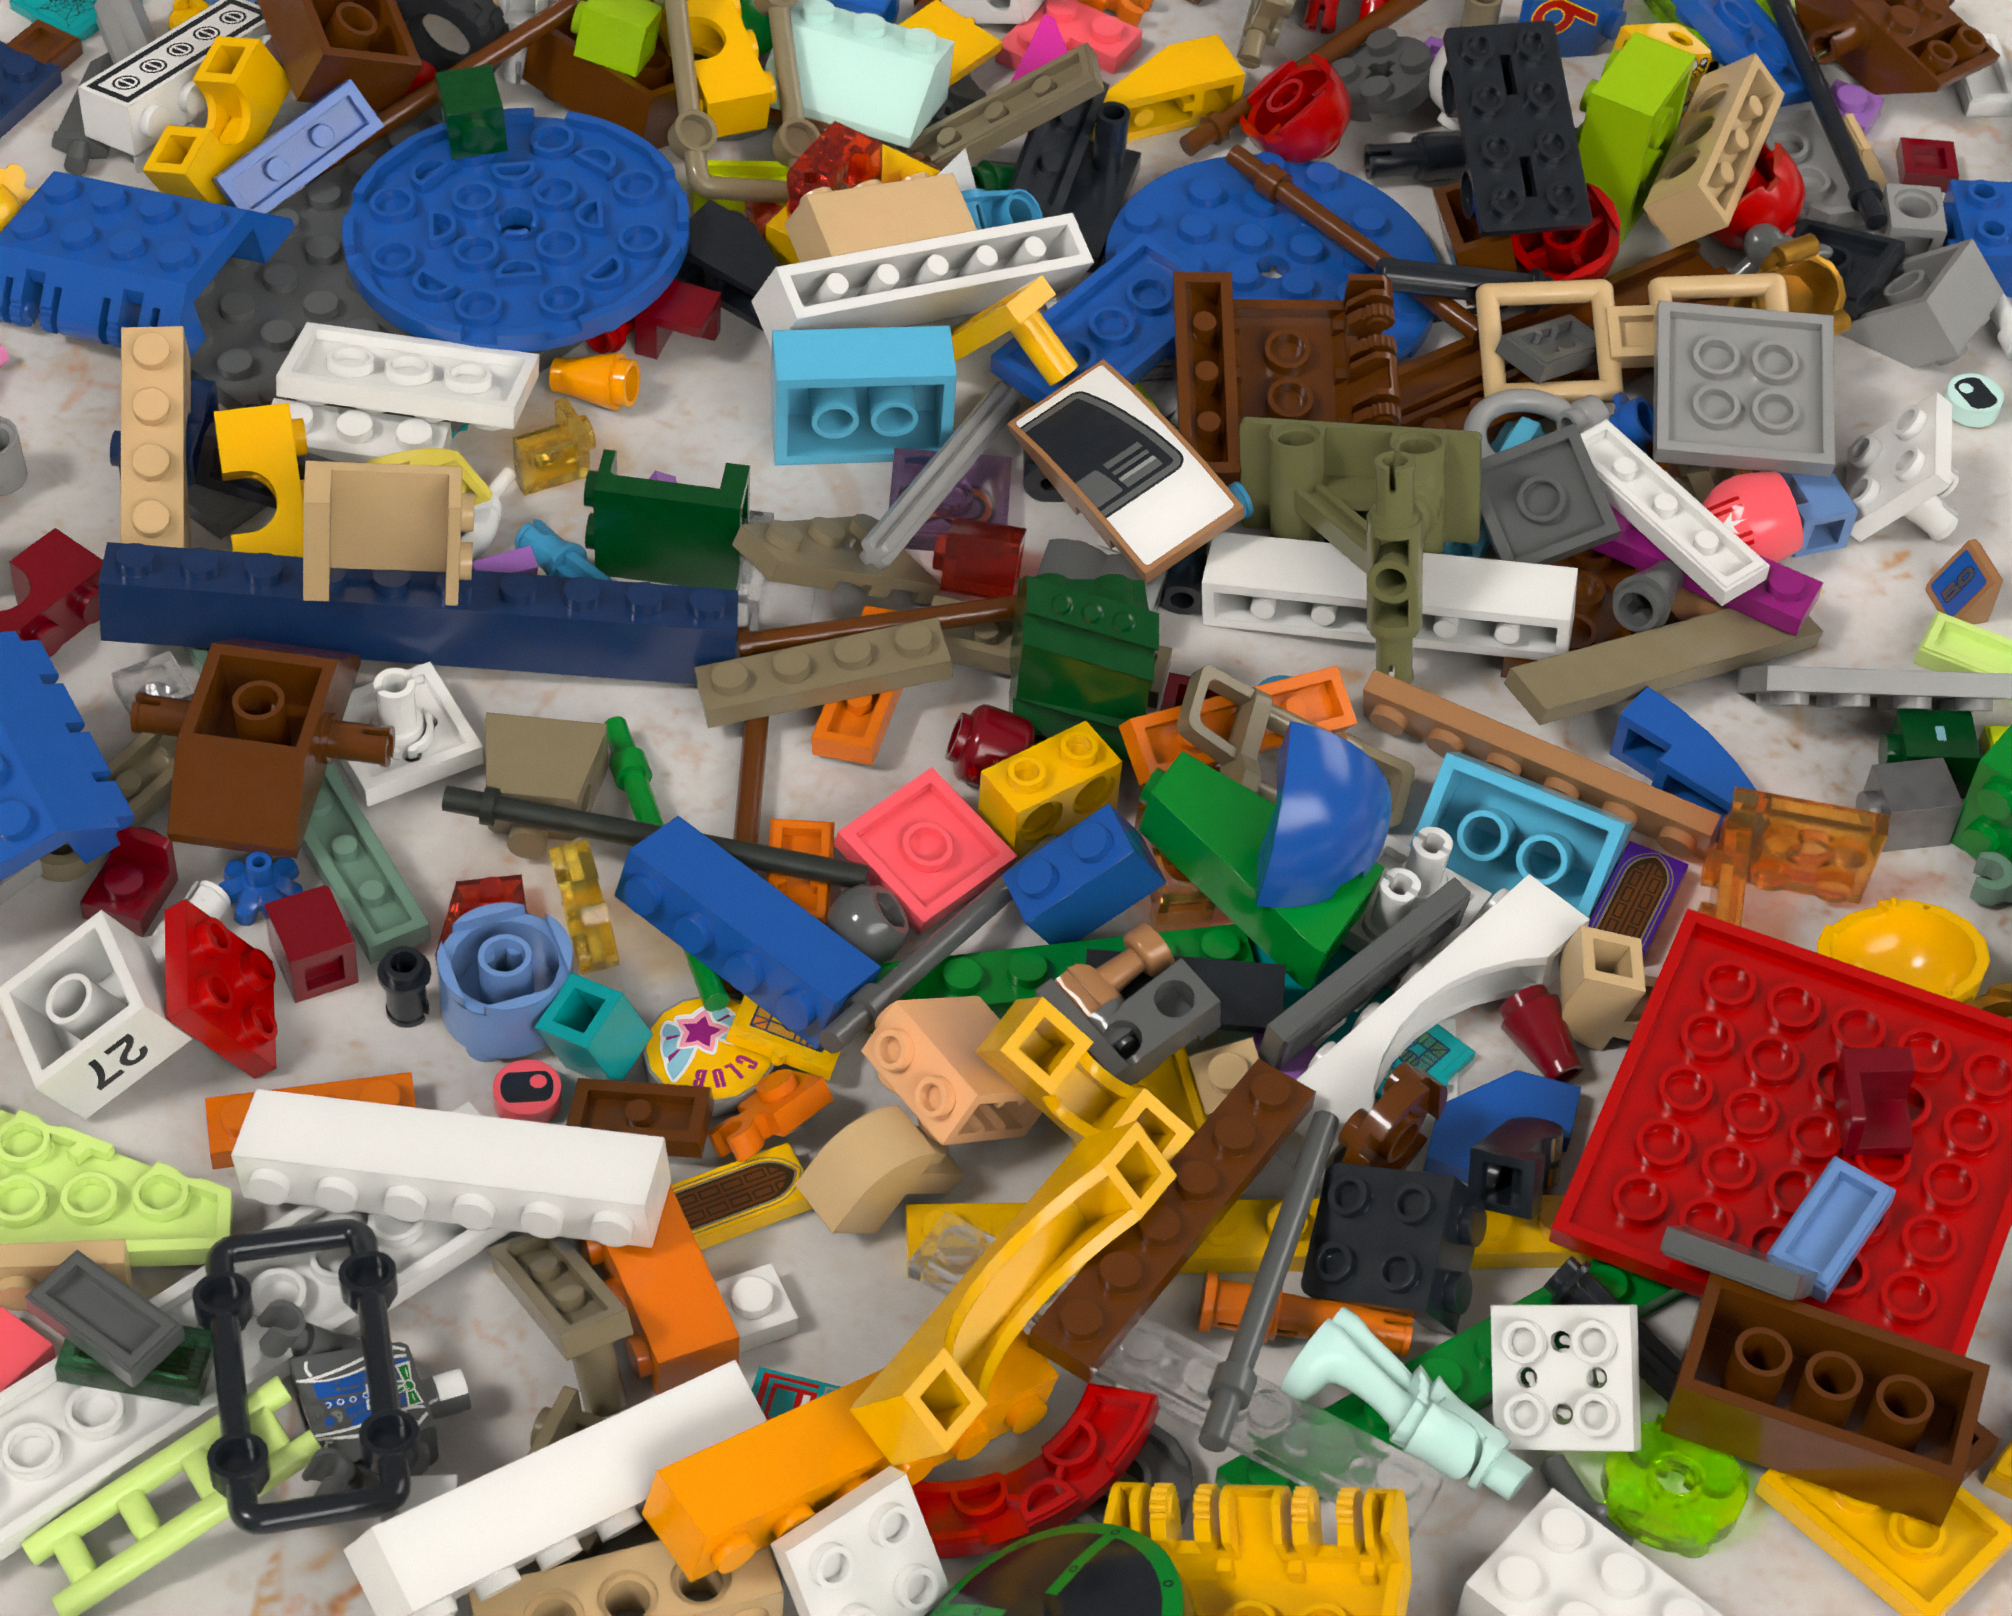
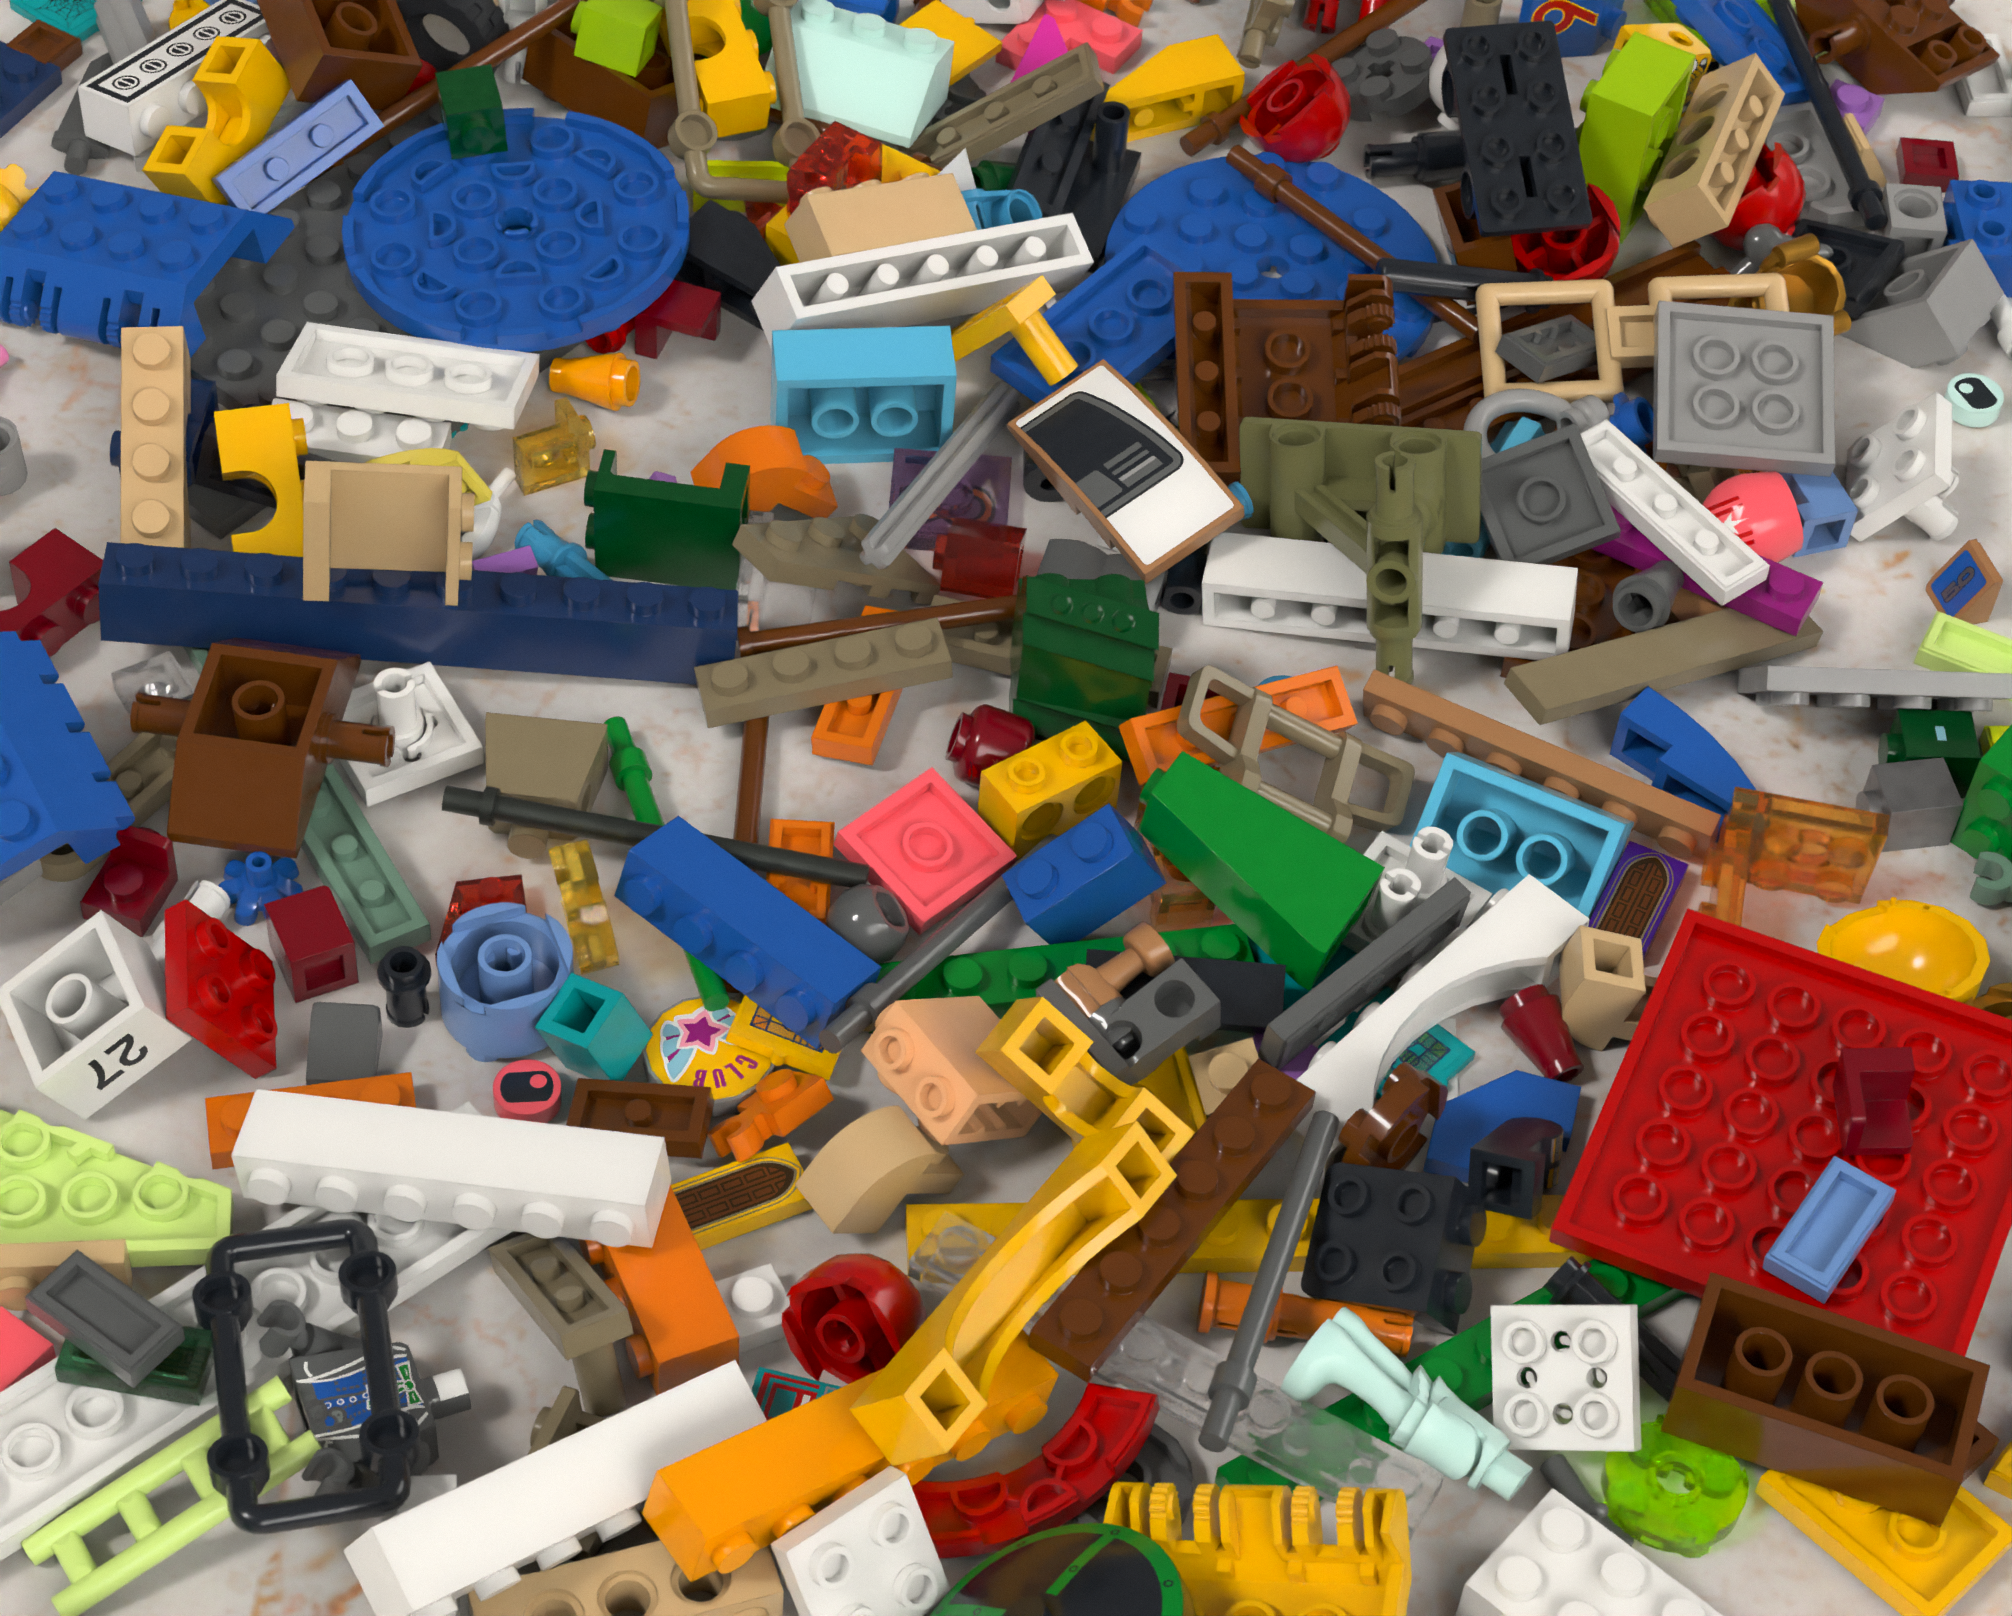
blue brick [1256,721,1392,908] -> none
dark grey tile [1660,1225,1818,1301] -> none
none -> dark grey slope [306,1002,383,1085]
none -> orange brick [690,425,838,524]
none -> red cylinder [782,1253,927,1384]

